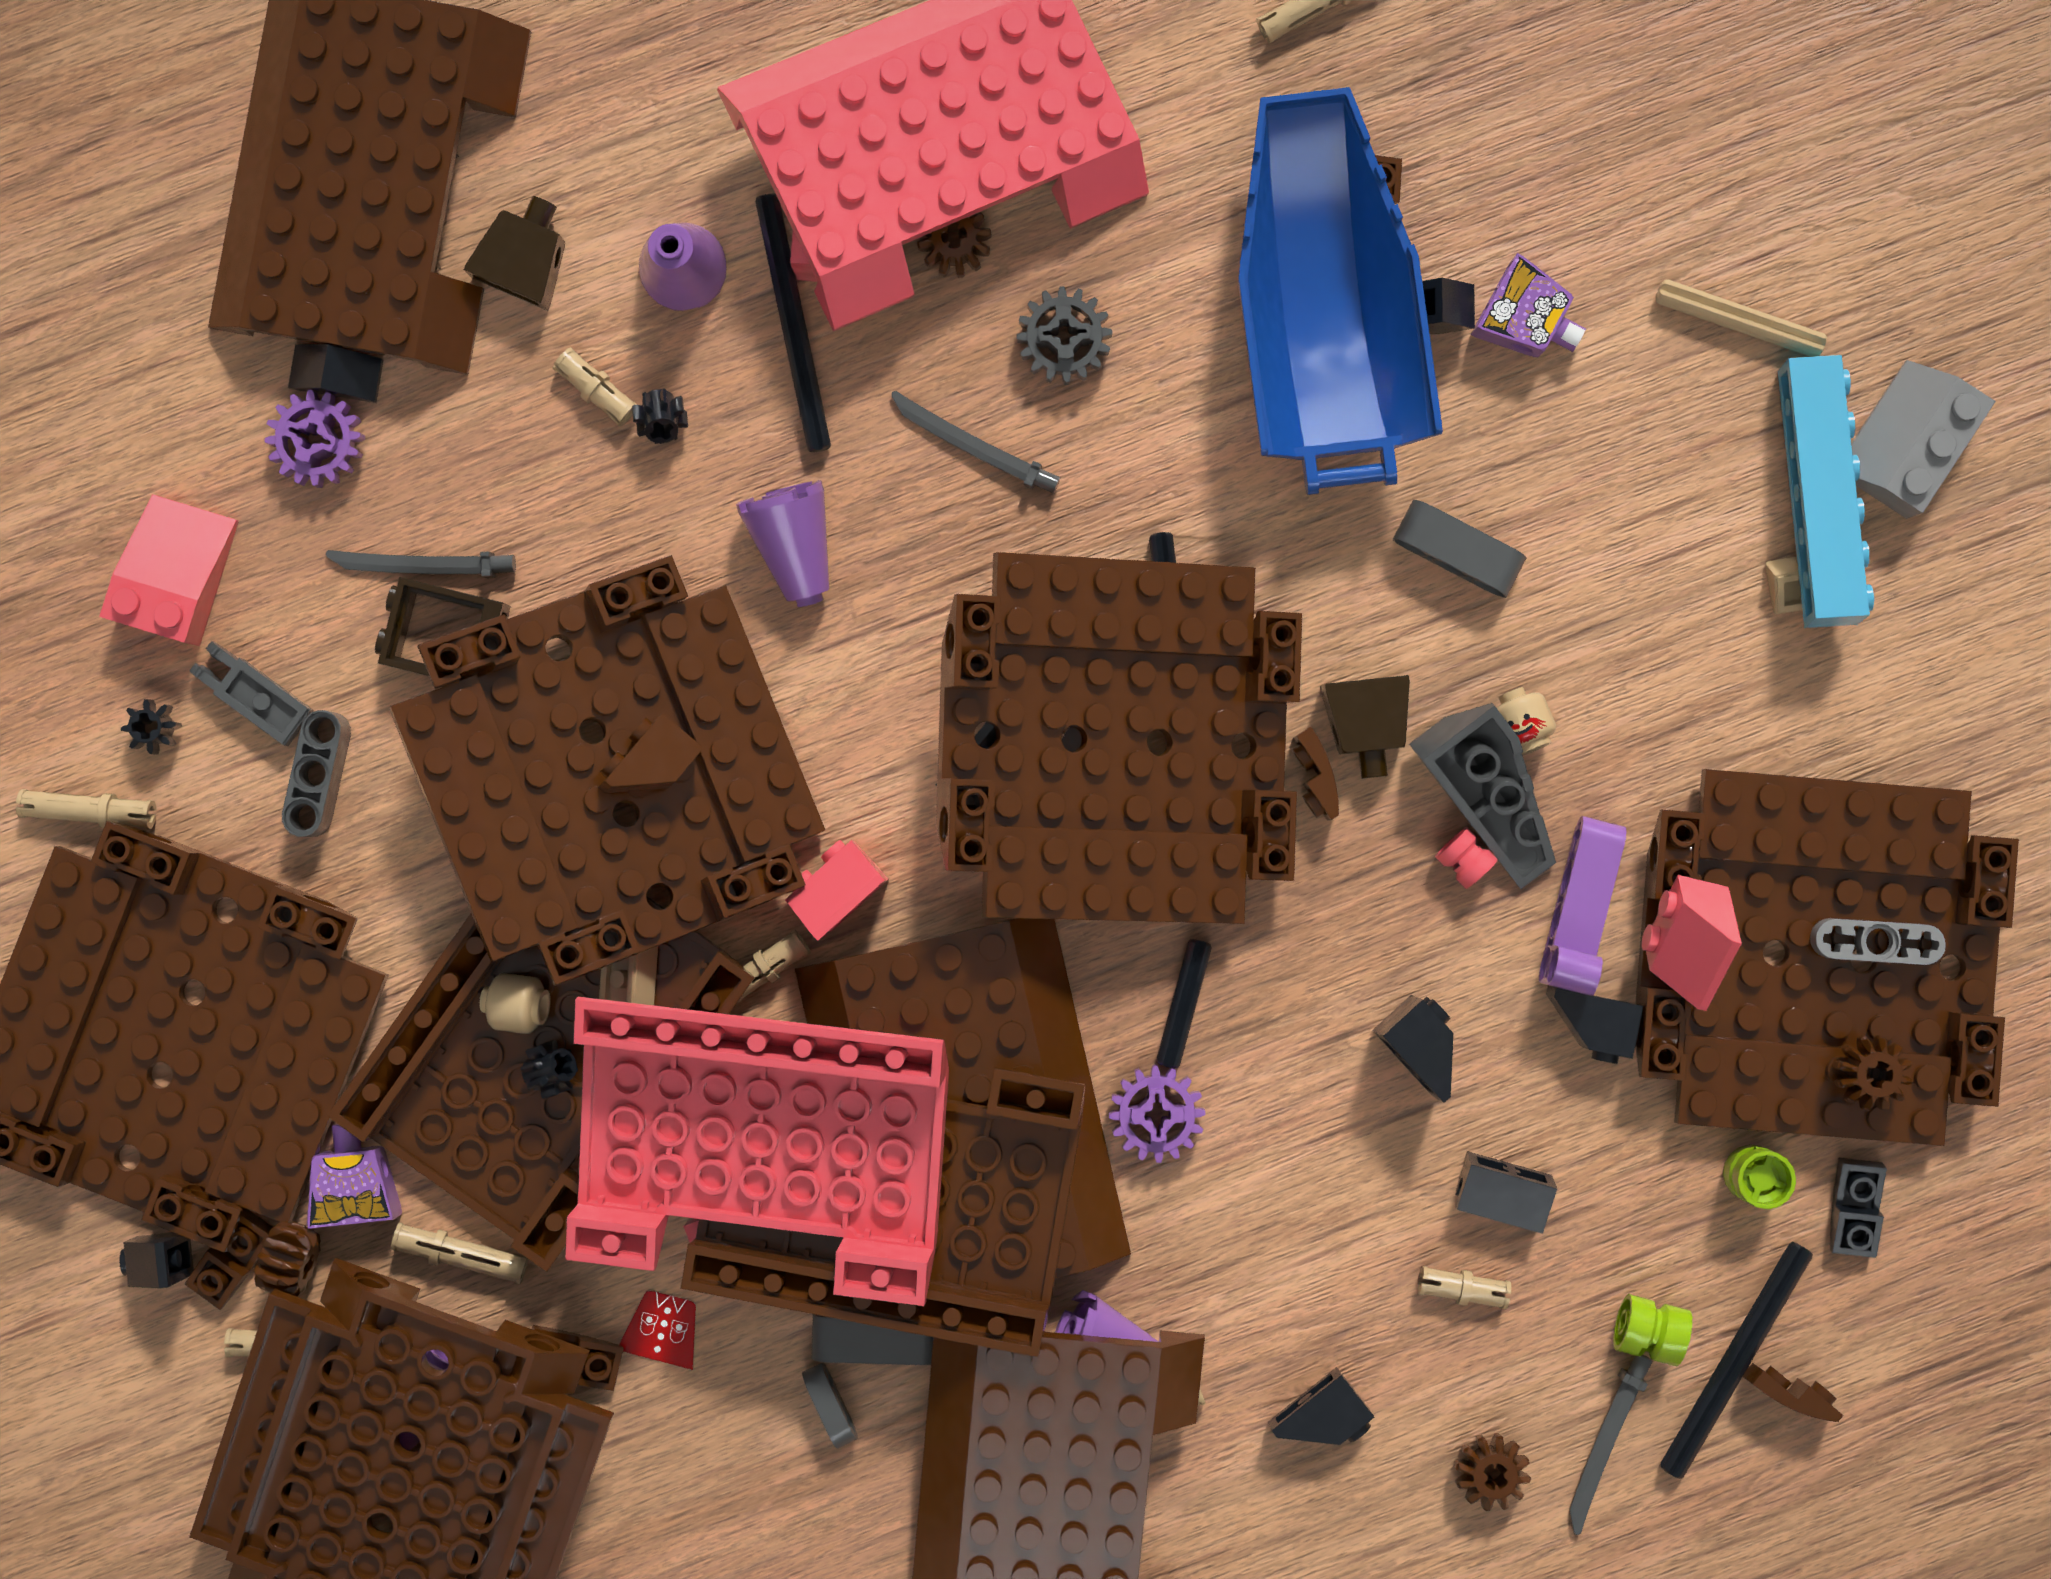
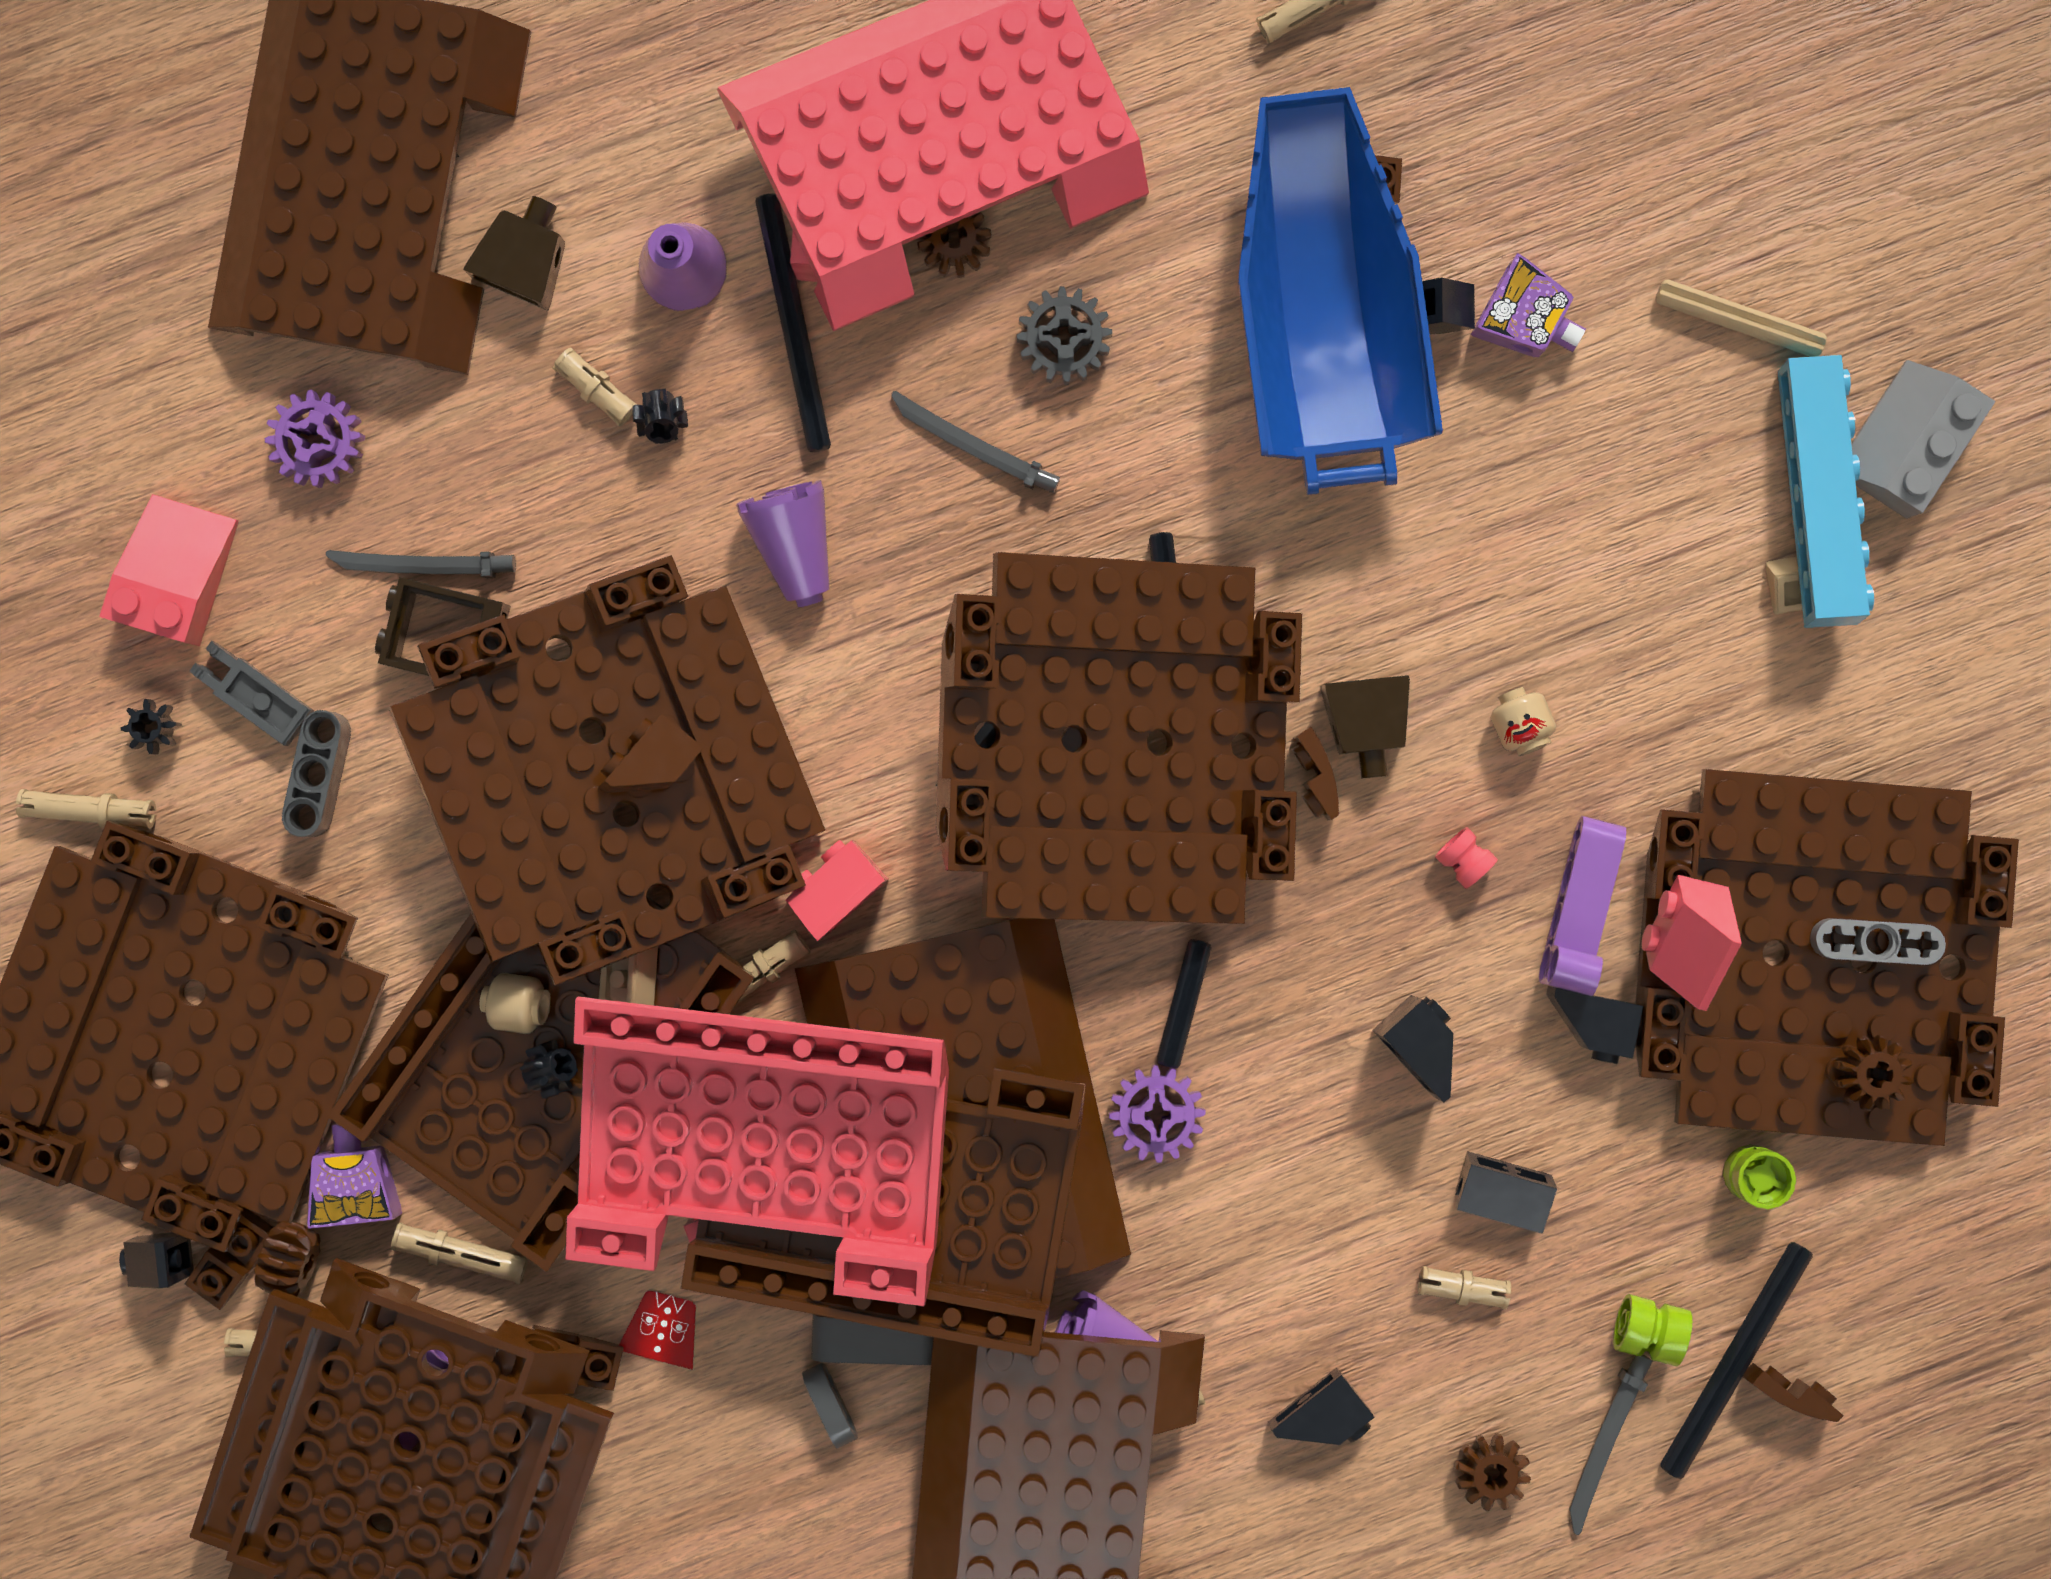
black slope [288,344,384,403] -> none
dark grey beam [1393,500,1527,598] -> none
dark grey wedge [1409,703,1556,889] -> none
black slope [1830,1158,1887,1258] -> none

